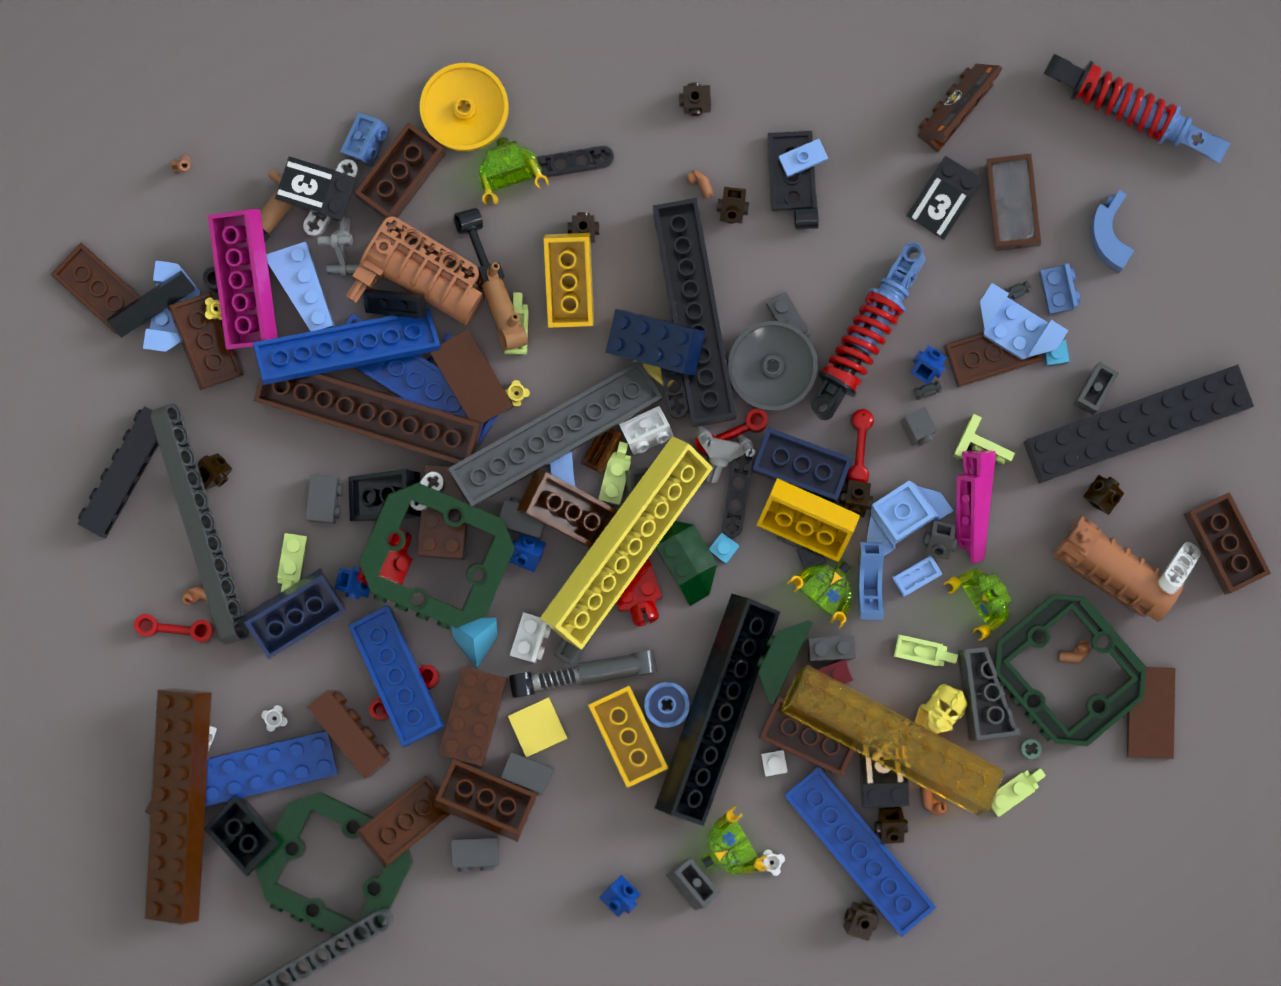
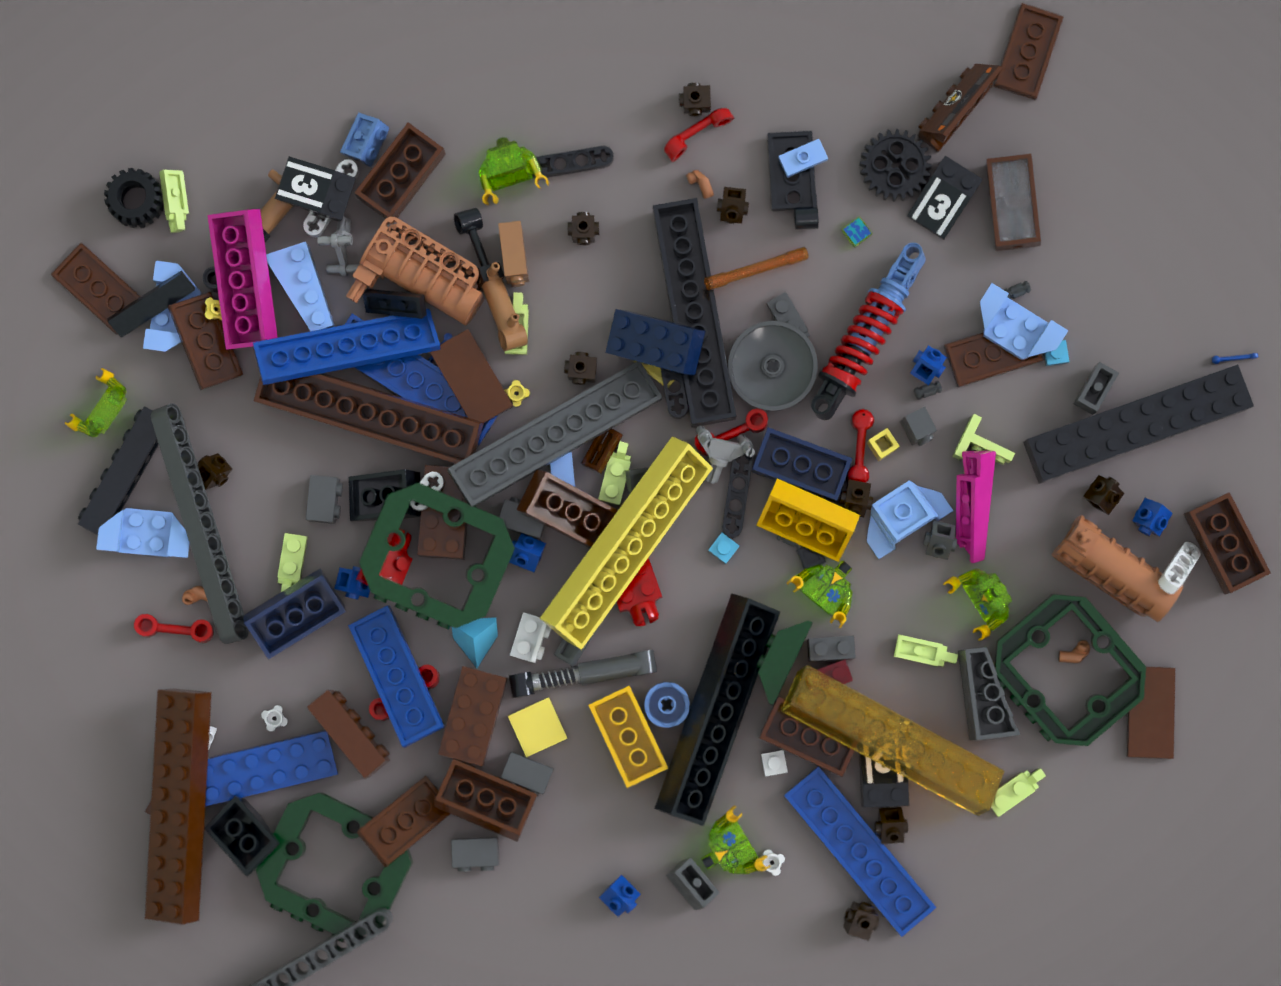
nougat arm [172,155,191,173] -> none
yellow dish [420,63,509,152] -> none
yellow brick [544,233,594,328] -> none
white bracket [619,406,673,455] -> none
dark green wedge [655,521,717,606] -> none
medium blue arch [858,542,884,621] -> none
light blue plate [892,556,943,597] -> none
light yellow helmet [914,684,968,737] -> none
nougat arm [920,786,947,816] -> none
sand green bush [1020,739,1042,759] -> none
medium blue bracket [1039,263,1080,315] -> none
piece [1043,54,1231,163] -> none
medium blue arch [1090,190,1134,273] -> none
none -> clear neon green torso [65,368,127,437]
none -> light blue piece [96,508,190,558]
none -> black tyre [104,168,164,228]
none -> yellowish green hinge [159,170,189,233]
none -> medium nougat brick [498,221,529,287]
none -> dark brown brick [564,352,597,385]
none -> red piece [664,108,734,162]
none -> clear orange piece [704,247,809,290]
none -> tile [841,216,873,248]
none -> black gear [859,129,932,202]
none -> light yellow brick [866,428,900,462]
none -> reddish brown tile [994,3,1064,100]
none -> blue brick [1132,498,1173,537]
none -> blue hinge [1212,353,1259,364]

